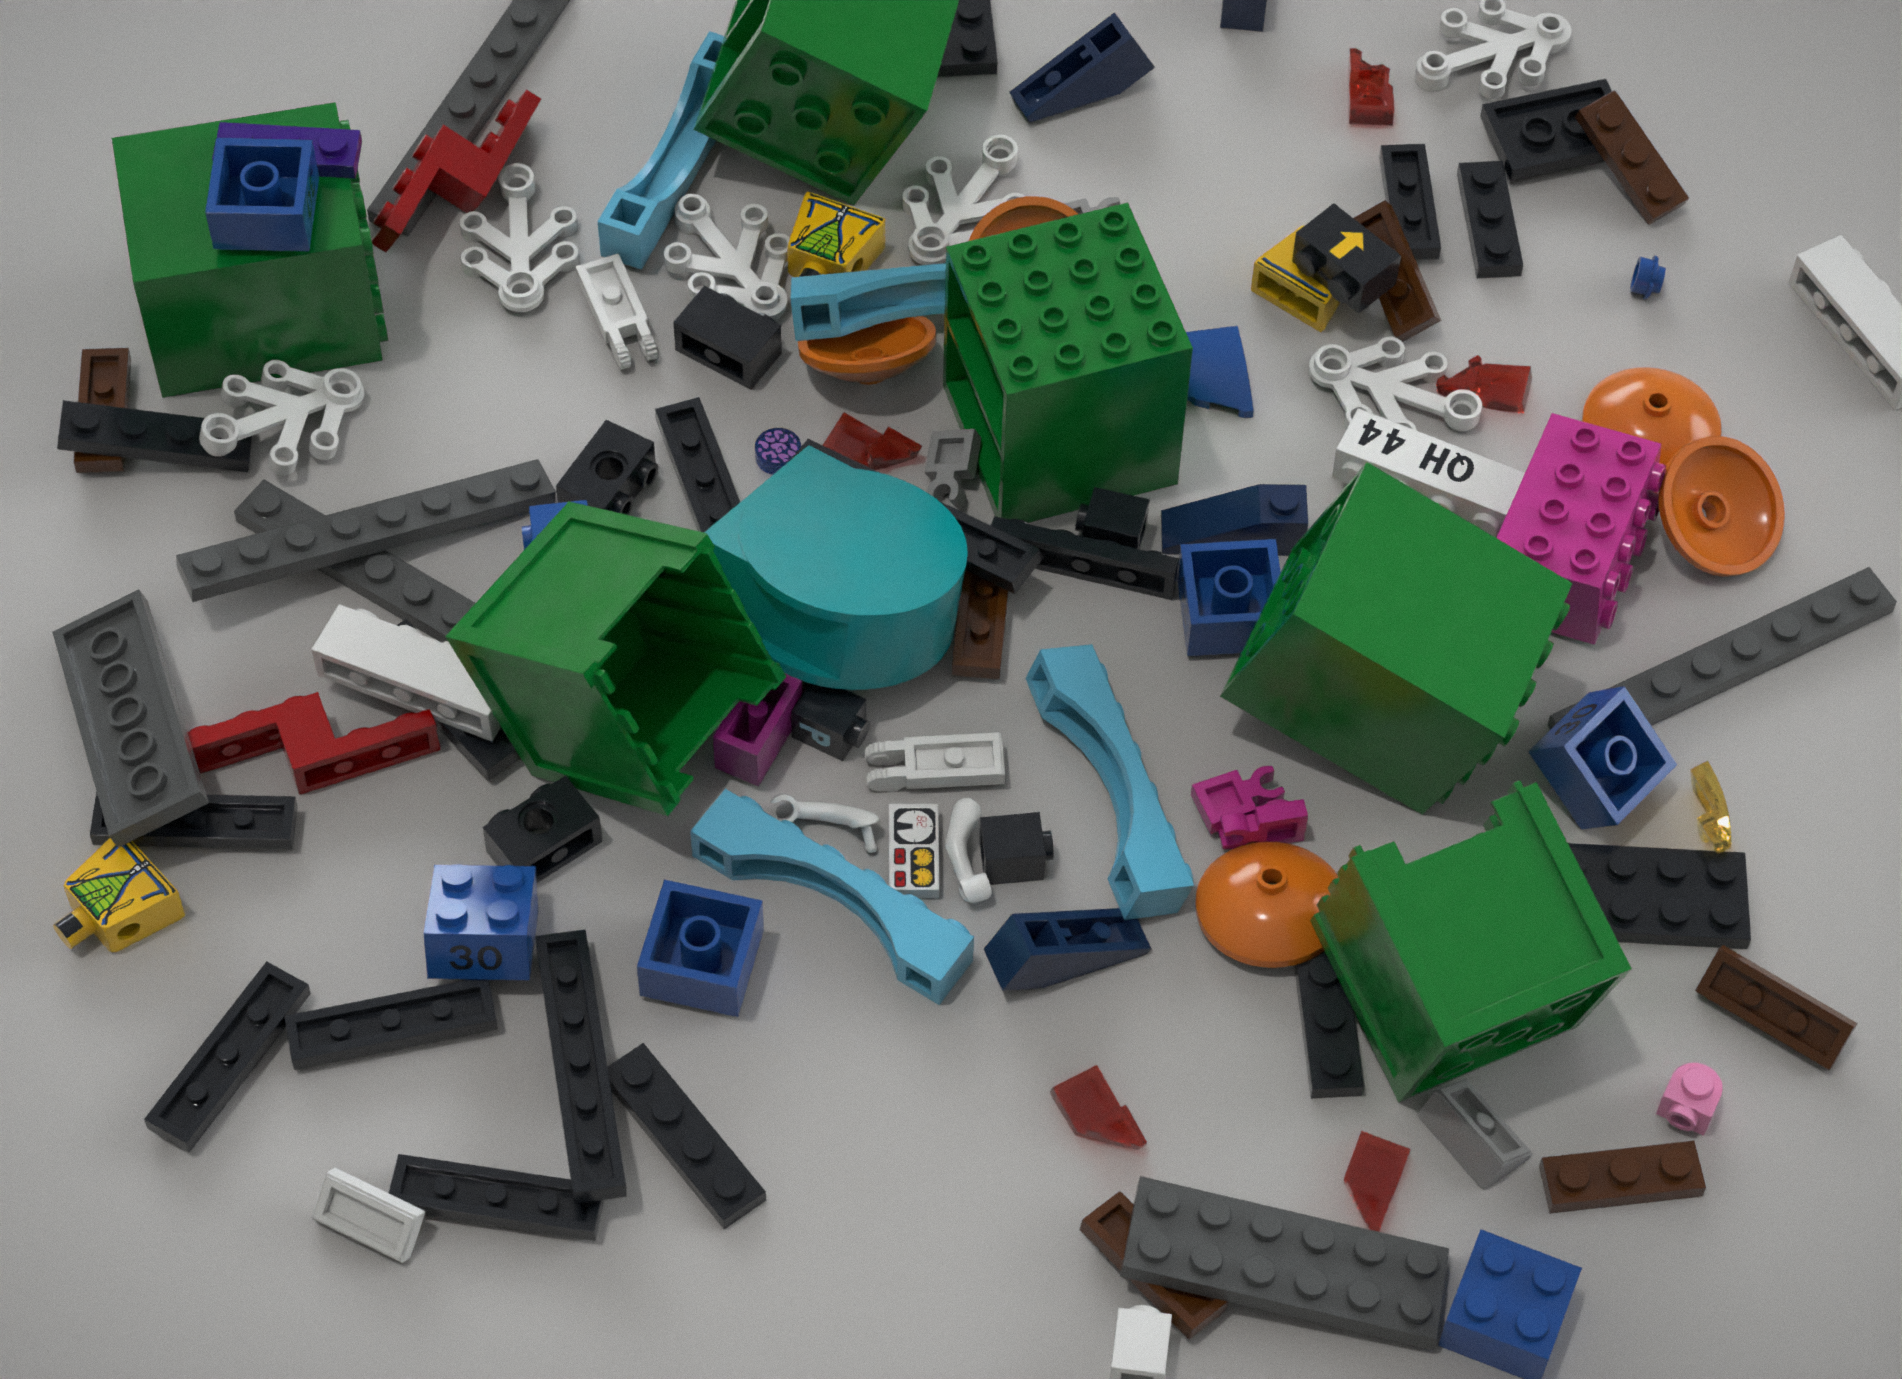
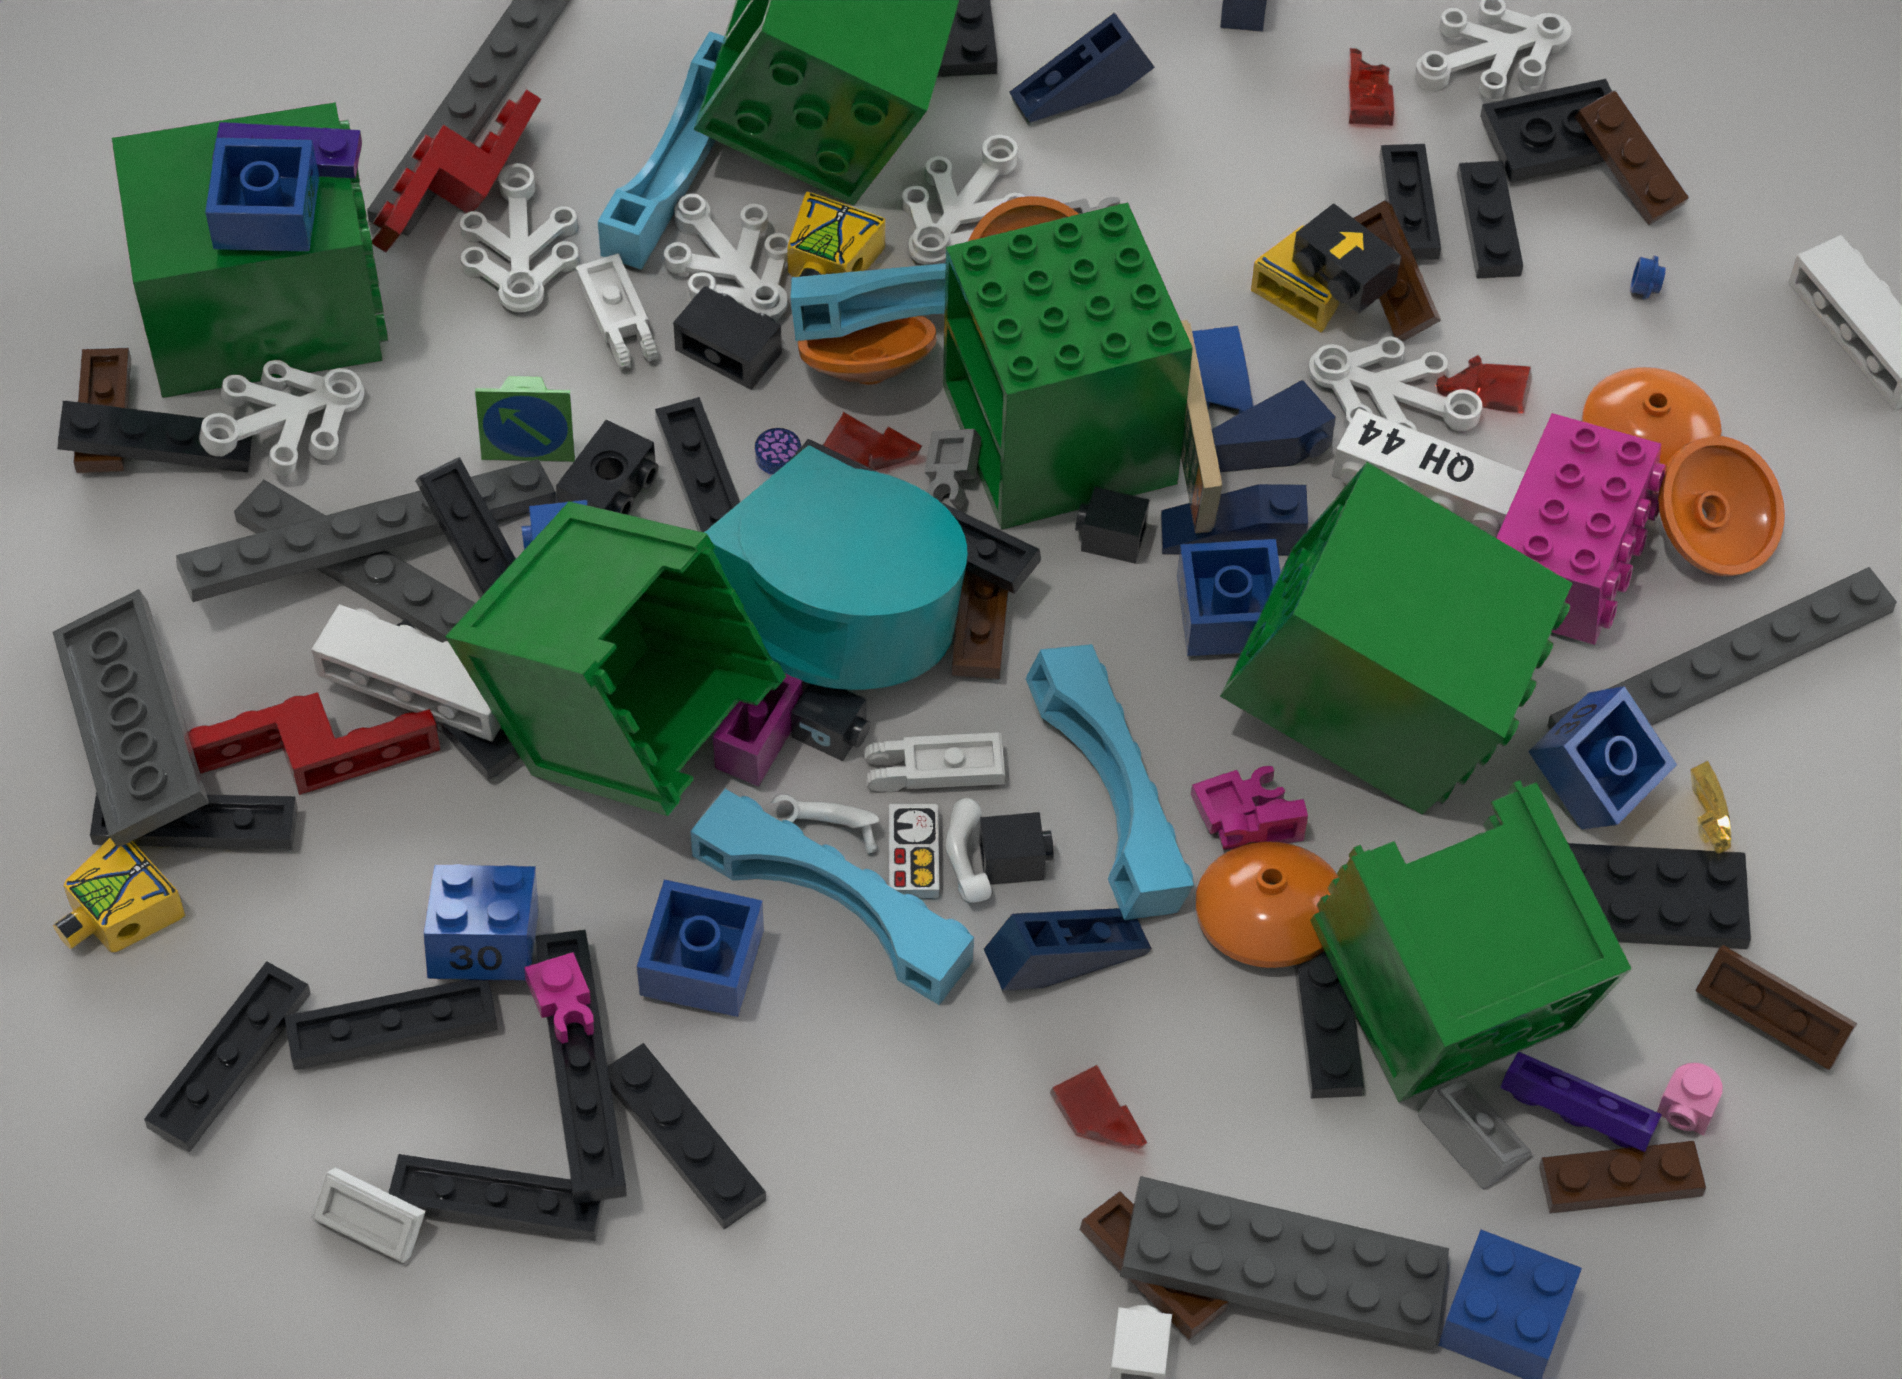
black brick [482,776,602,883] -> none
black plate [991,516,1179,600] -> none
clear red slope [1343,1131,1411,1232] -> none
none -> black tile [415,457,516,598]
none -> piece [475,376,575,462]
none -> dark pink plate [524,952,594,1044]
none -> tan tile [1181,320,1222,533]
none -> dark blue slope [1212,380,1336,472]
none -> dark purple plate [1500,1051,1662,1152]

